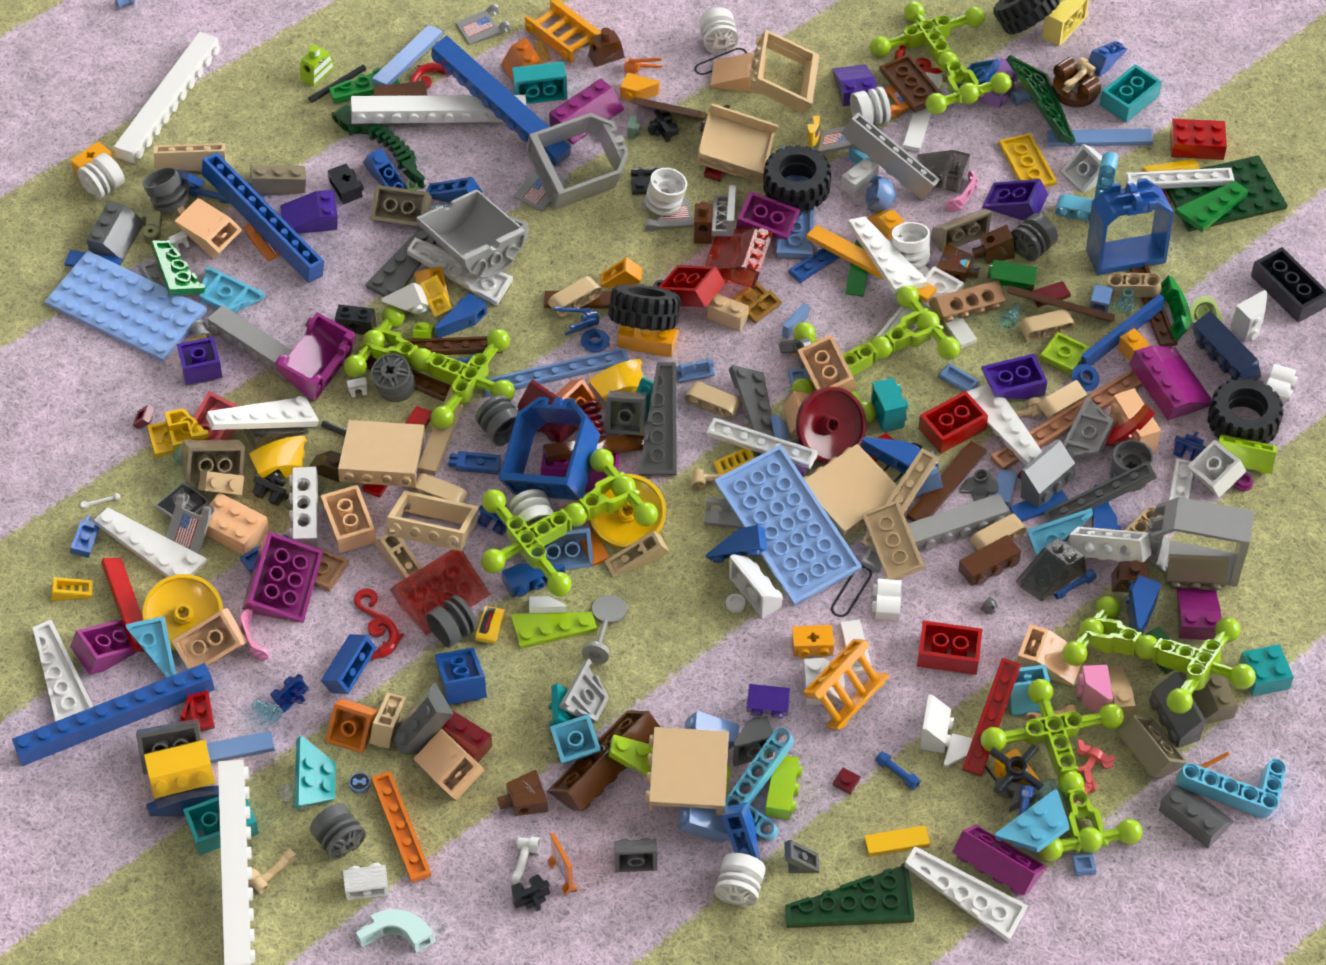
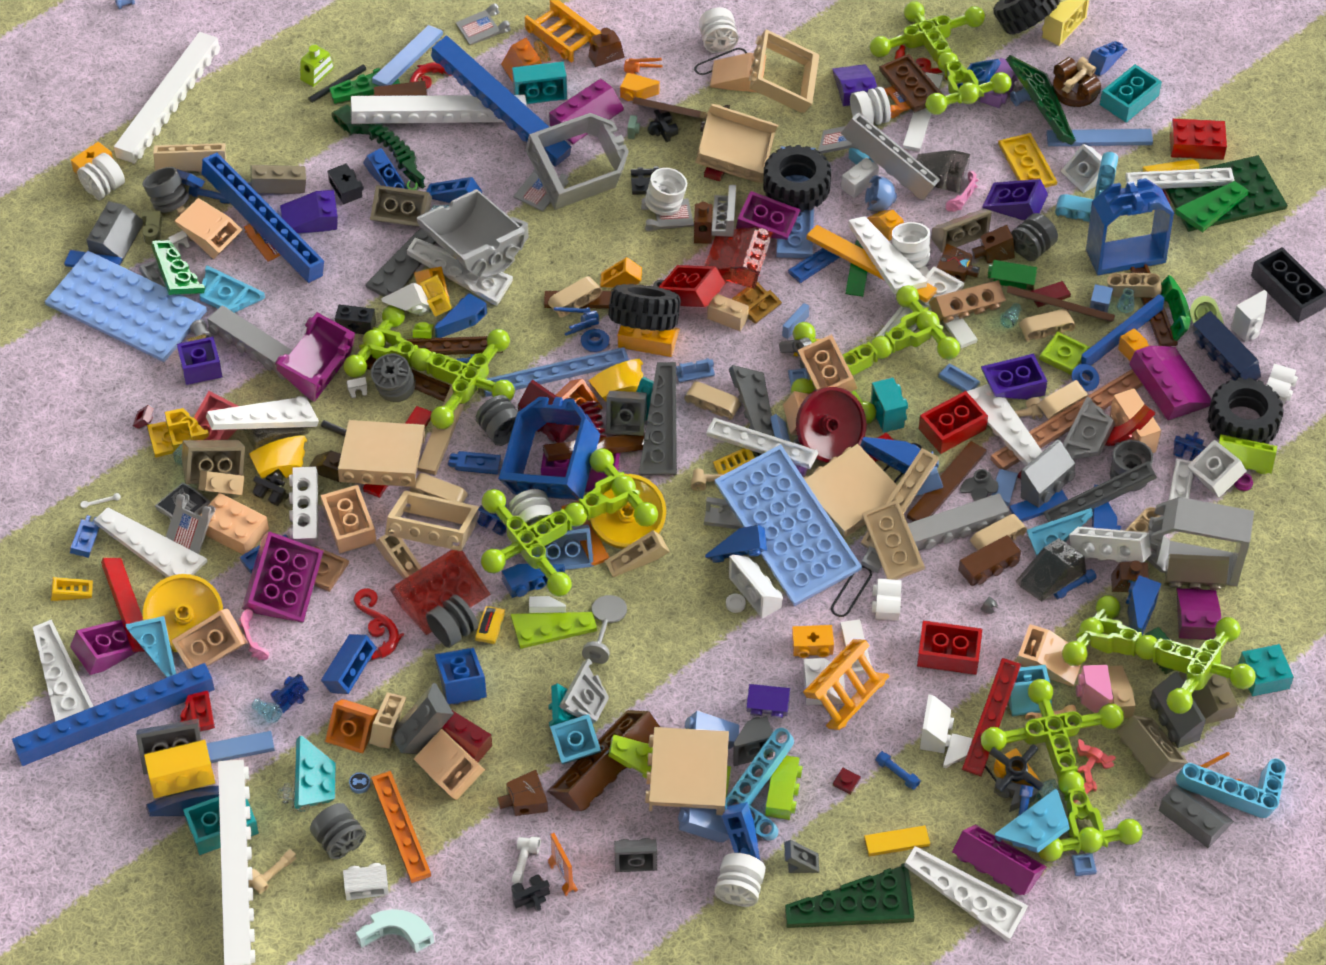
yellow slope [807,116,820,148] -> none

